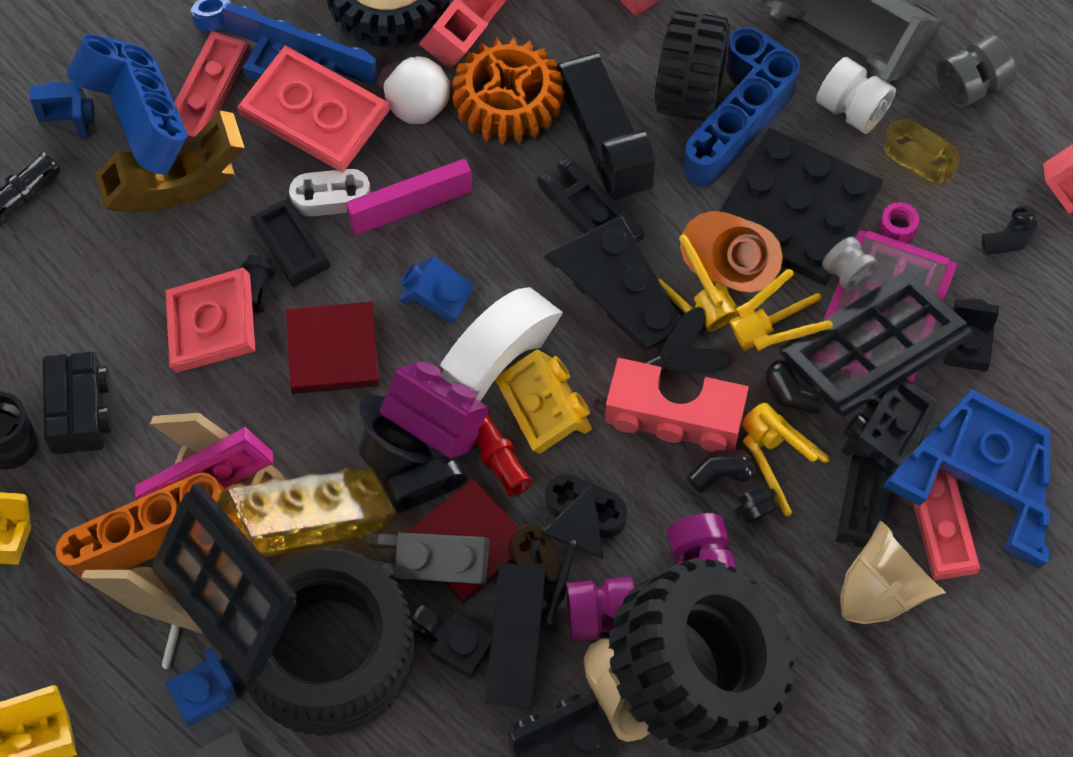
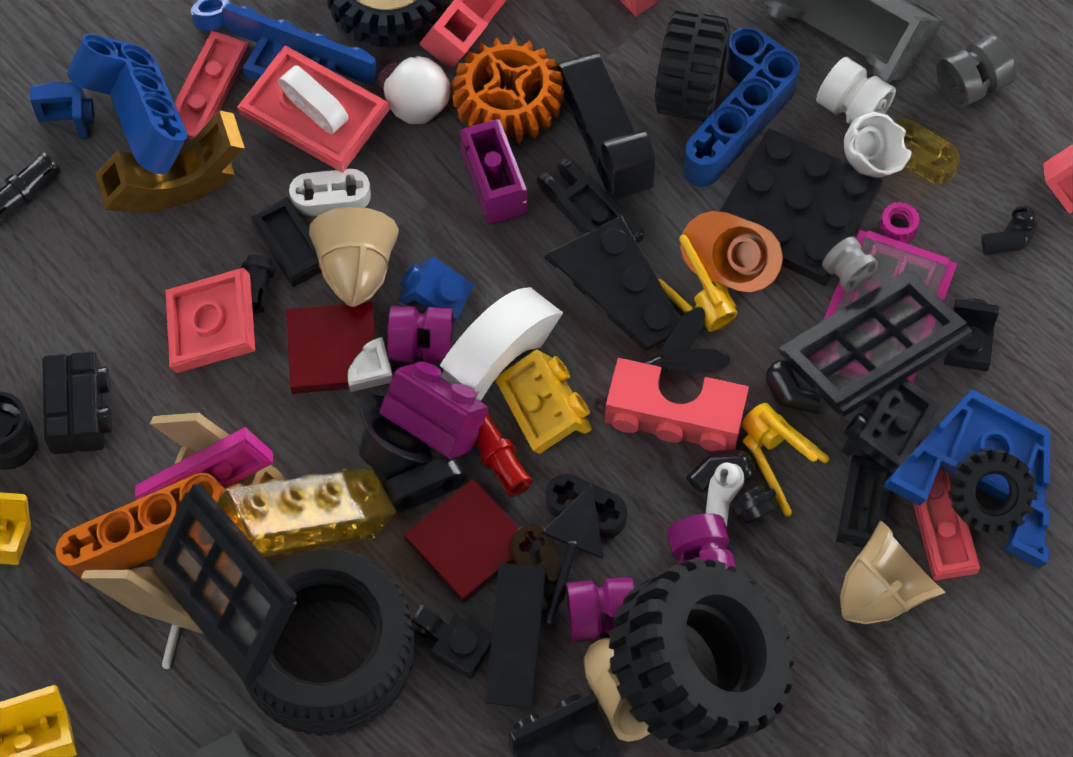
blue bracket [165,648,240,727] -> none
dark pink tile [346,159,472,236] -> none
dark grey hinge [364,532,490,585] -> none
yellow plant [729,269,833,352] -> none
none -> white beam [278,65,349,134]
none -> tan helmet [309,207,399,307]
none -> white tile [348,337,393,392]
none -> magenta wheel [388,306,454,364]
none -> magenta brick [459,119,527,225]
none -> white arm [706,462,744,527]
none -> white hair [844,111,912,178]
none -> black tyre [948,448,1038,535]

